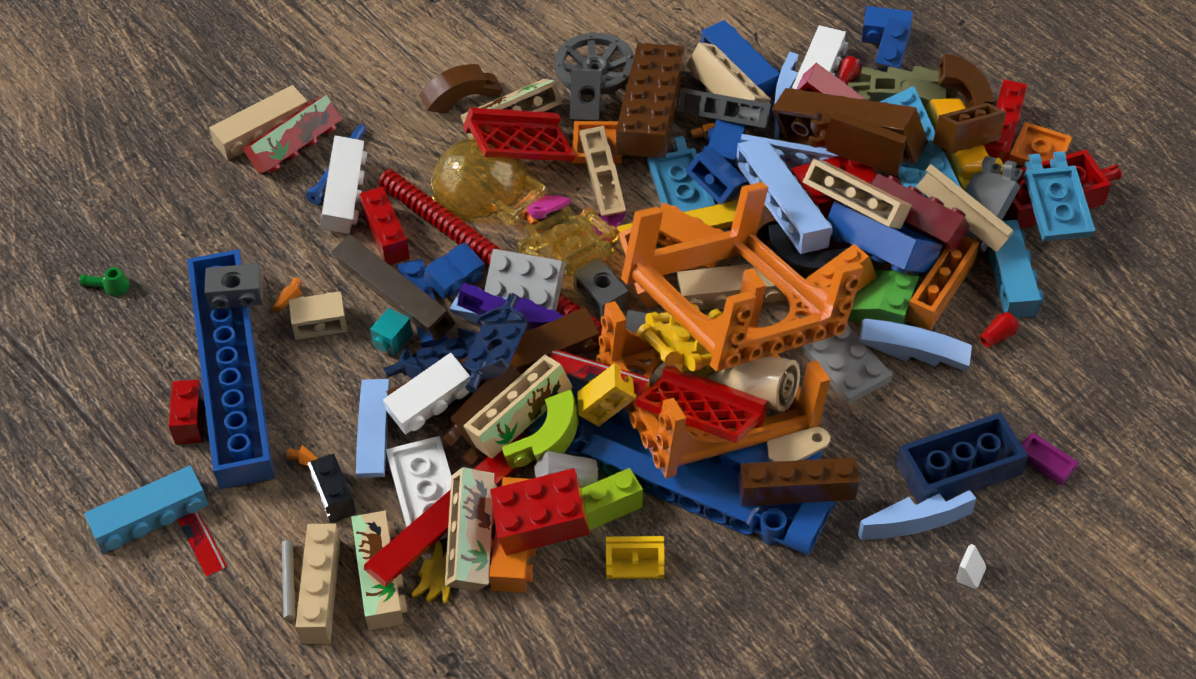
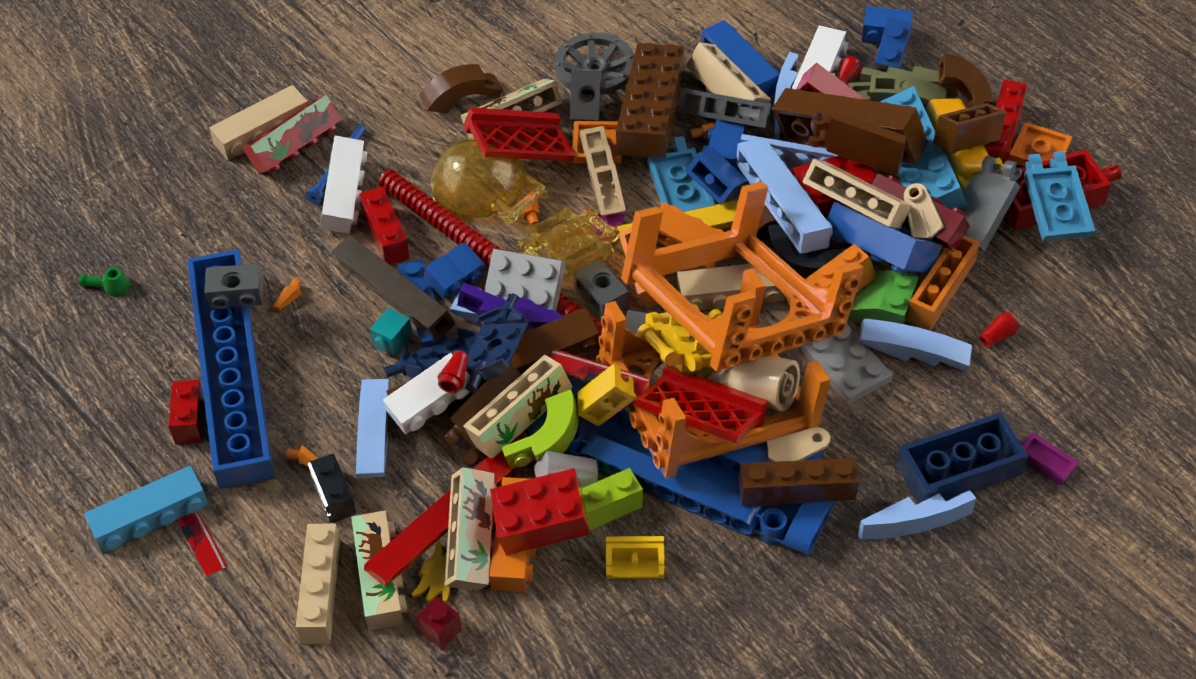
light grey bar [282,540,295,621] -> none
tan brick [289,291,348,340] -> none
white plate [386,436,452,540] -> none
dark pink piece [527,195,571,219] -> none
tan fence [916,164,1014,253] -> none
white slope [956,544,986,589] -> none
dark azure brick [986,220,1043,318] -> none
none -> dark red brick [417,597,462,651]
none -> red cone [437,351,469,393]
none -> tan piece [904,183,944,239]

